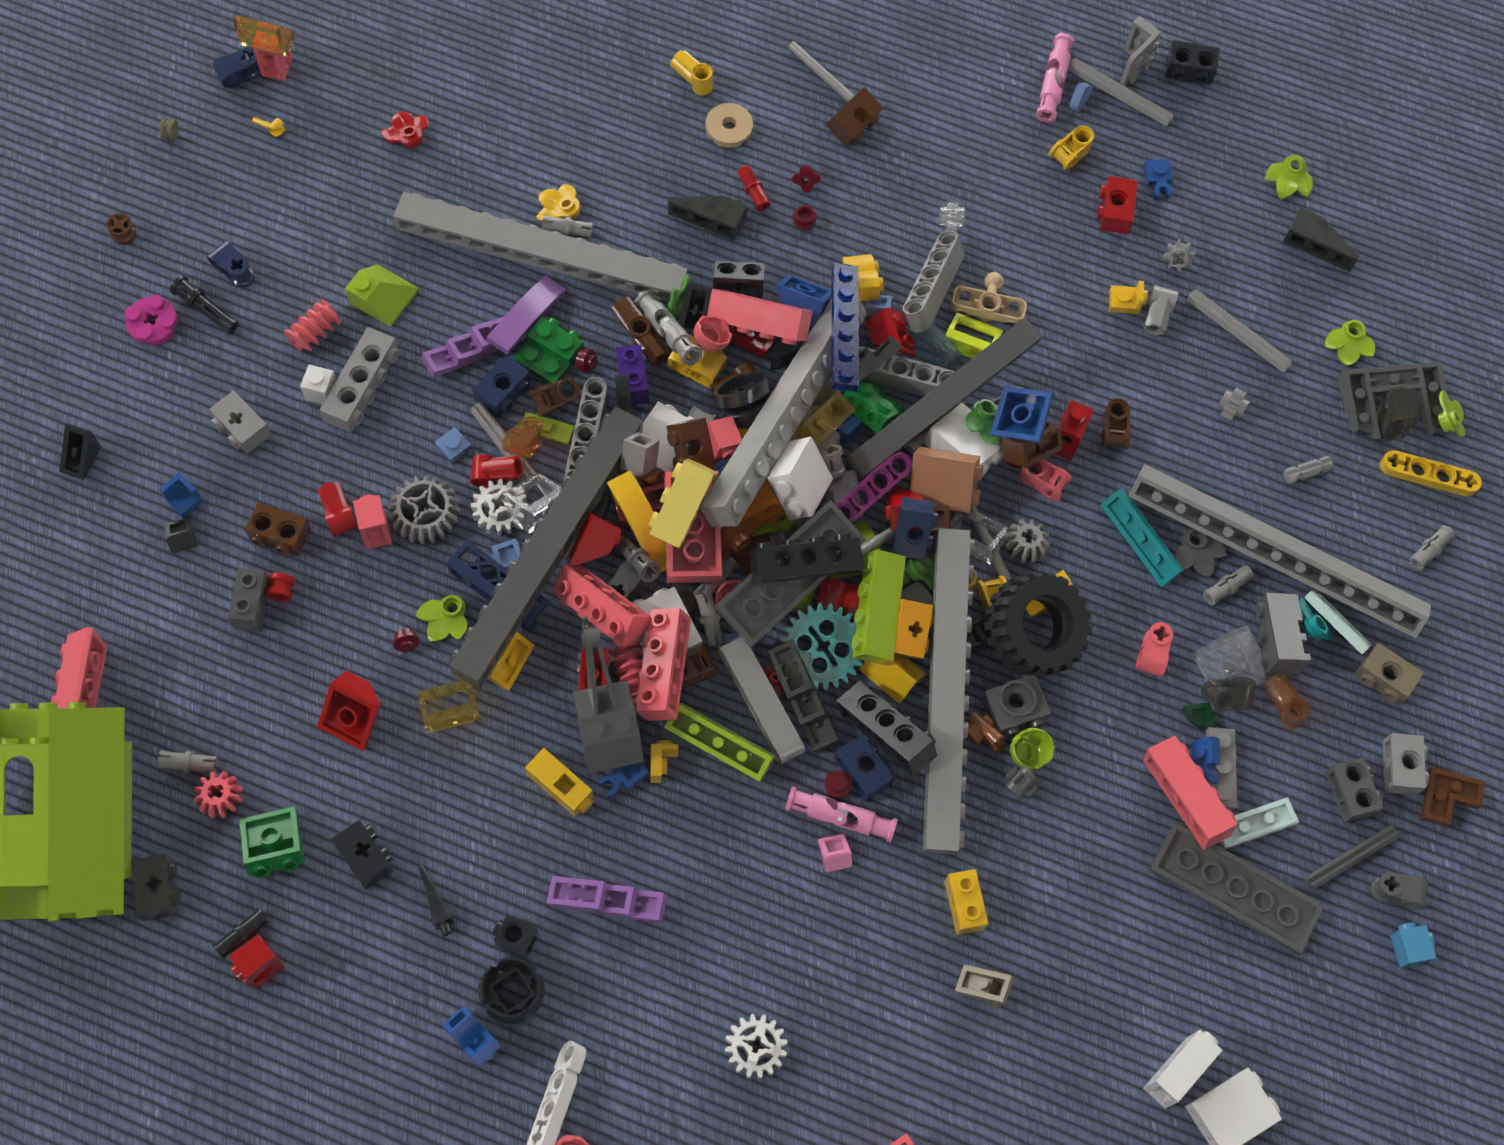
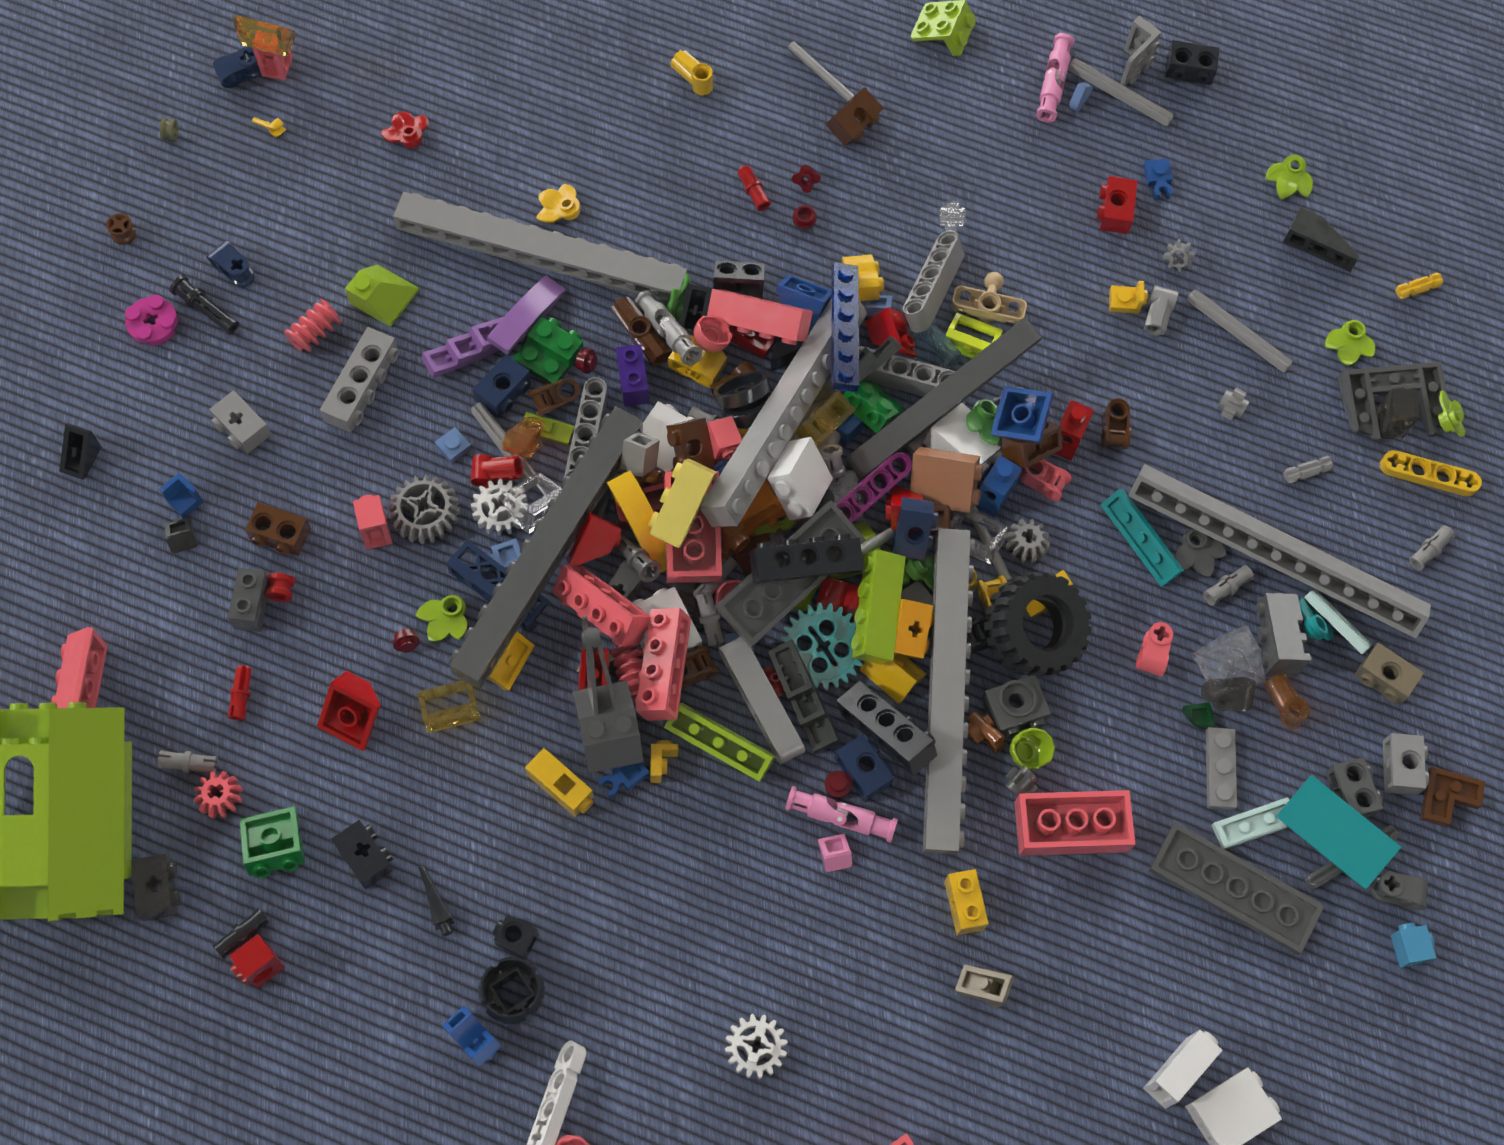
white brick [300,364,336,405] -> none
red piece [317,482,358,536] -> none
light grey pin [542,215,592,238] -> none
medium lavender slope [547,876,667,923] -> none
black beam [615,374,632,414] -> none
pearl dark grey slope [668,196,747,241] -> none
tan tile [705,103,753,148] -> none
yellow piece [1048,125,1094,171] -> none
coral brick [1143,736,1237,850] -> none
blue plate [1191,736,1220,784] -> none
none -> red axle [227,665,252,721]
none -> lime bracket [911,0,976,56]
none -> blue torso [976,456,1023,518]
none -> coral brick [1014,790,1136,856]
none -> teal tile [1276,775,1401,890]
none -> yellow axle [1395,273,1443,299]

